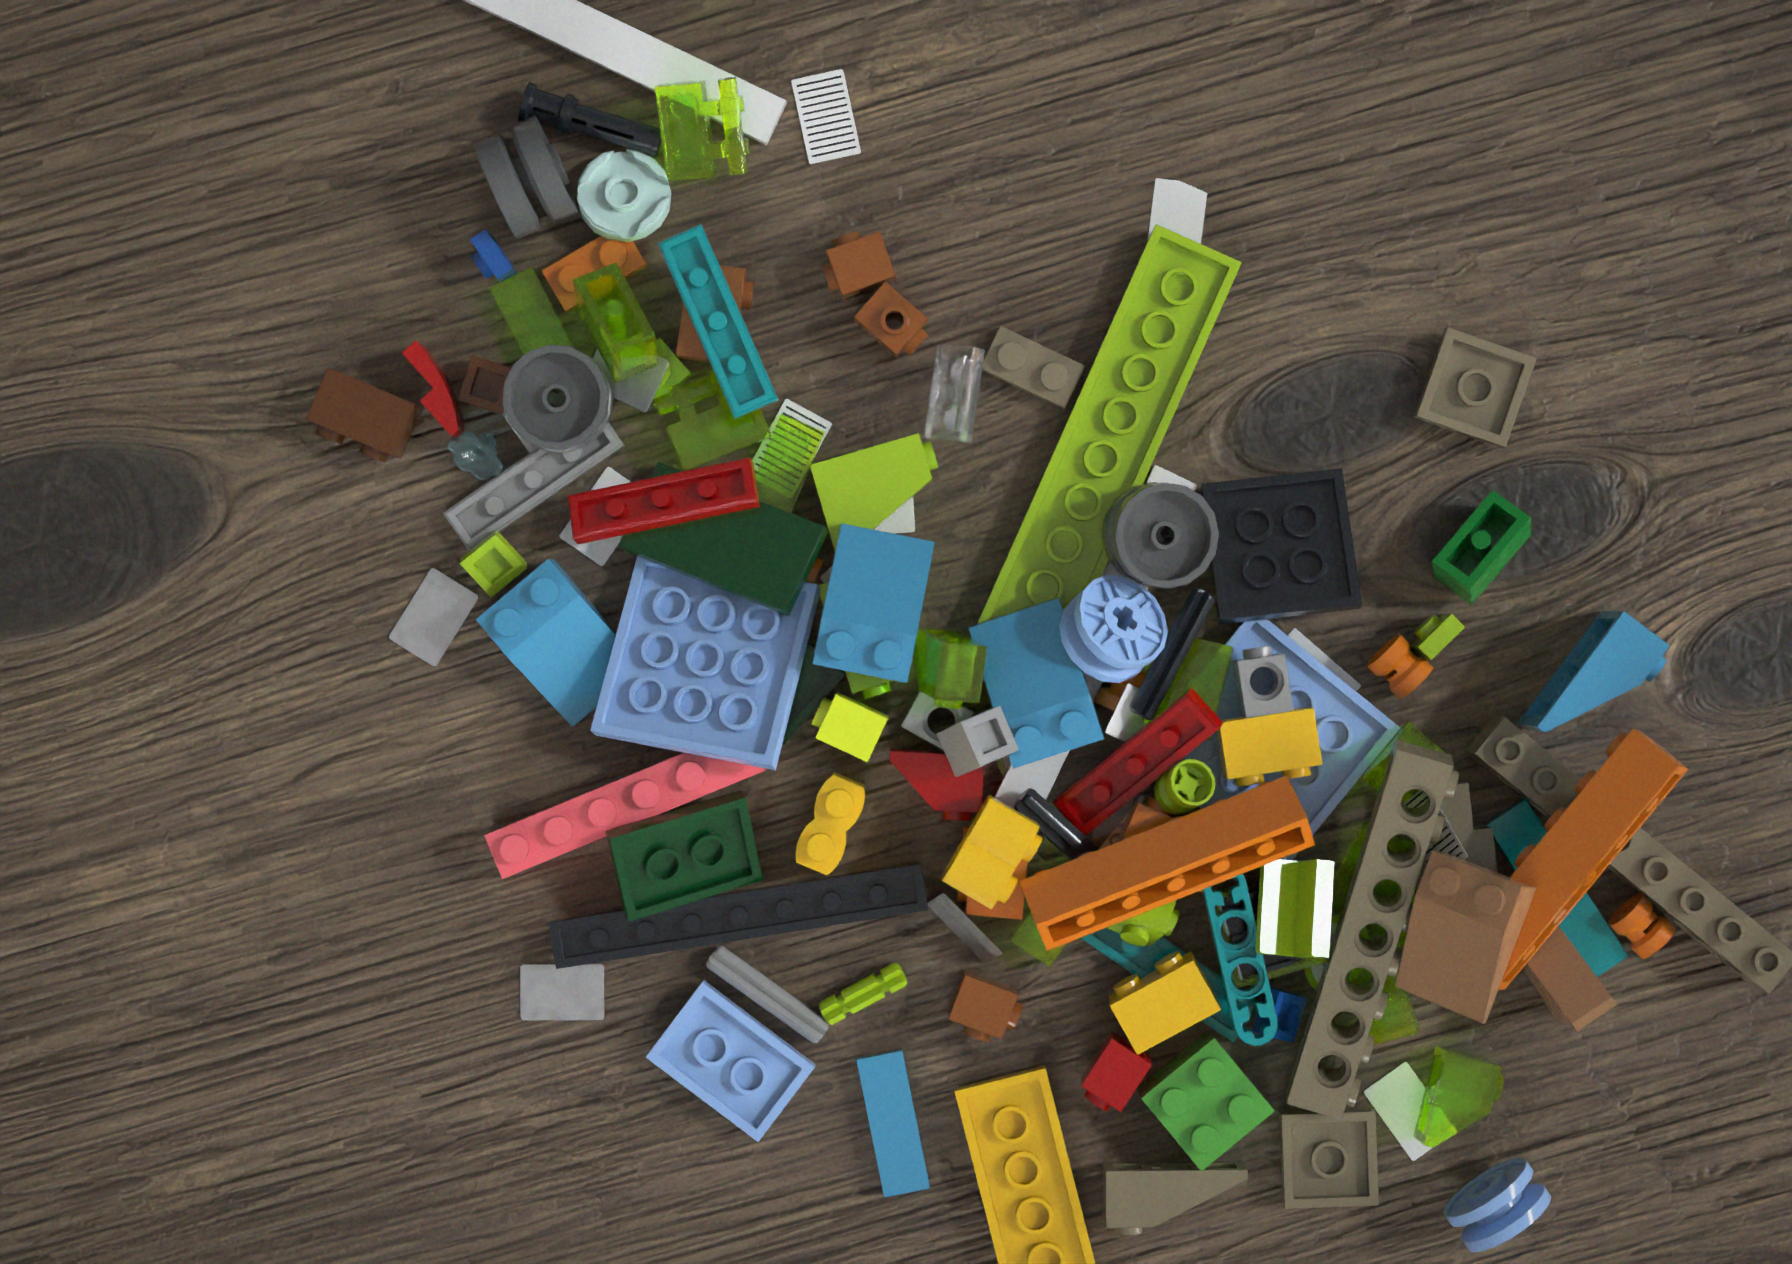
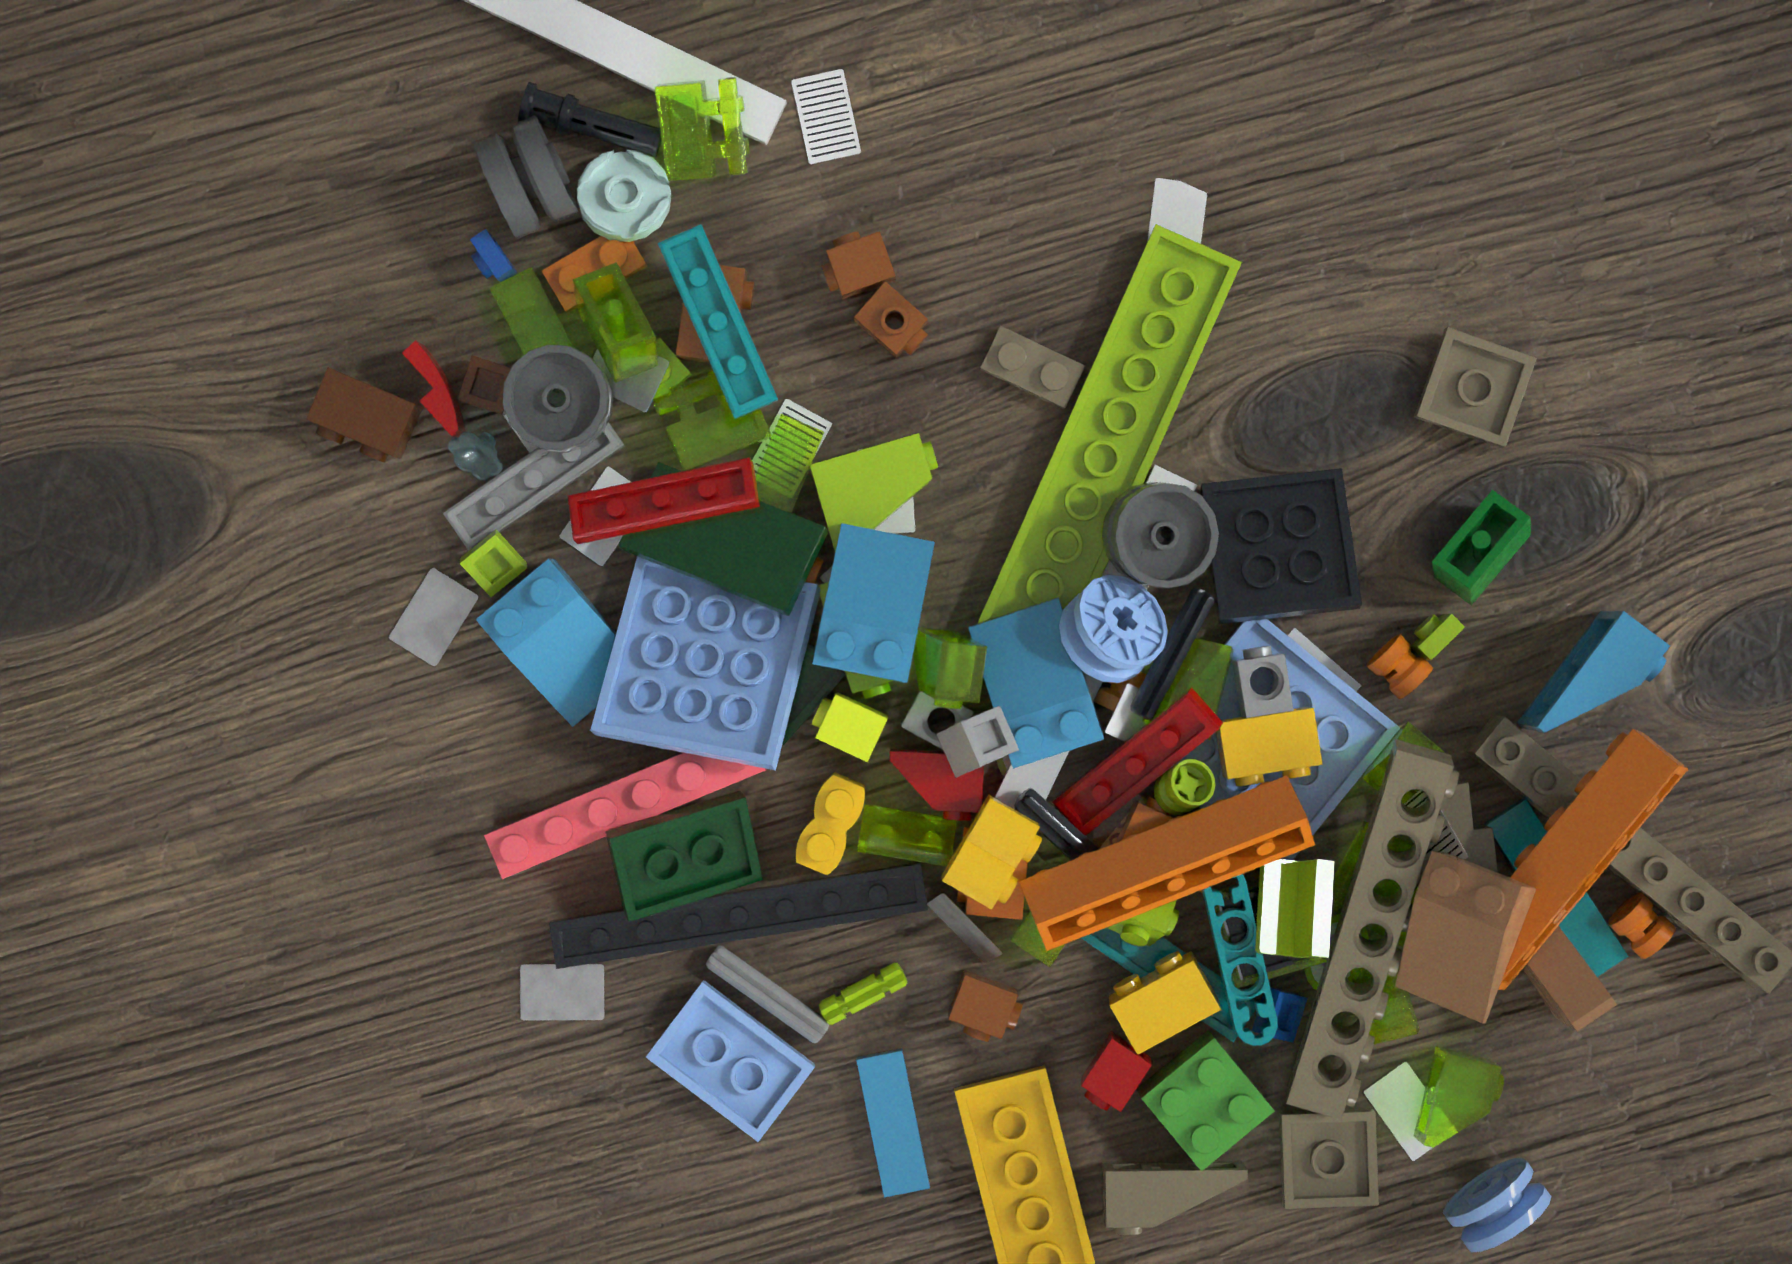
clear plate [924,345,985,443] -> none
none -> clear neon green plate [857,804,957,866]

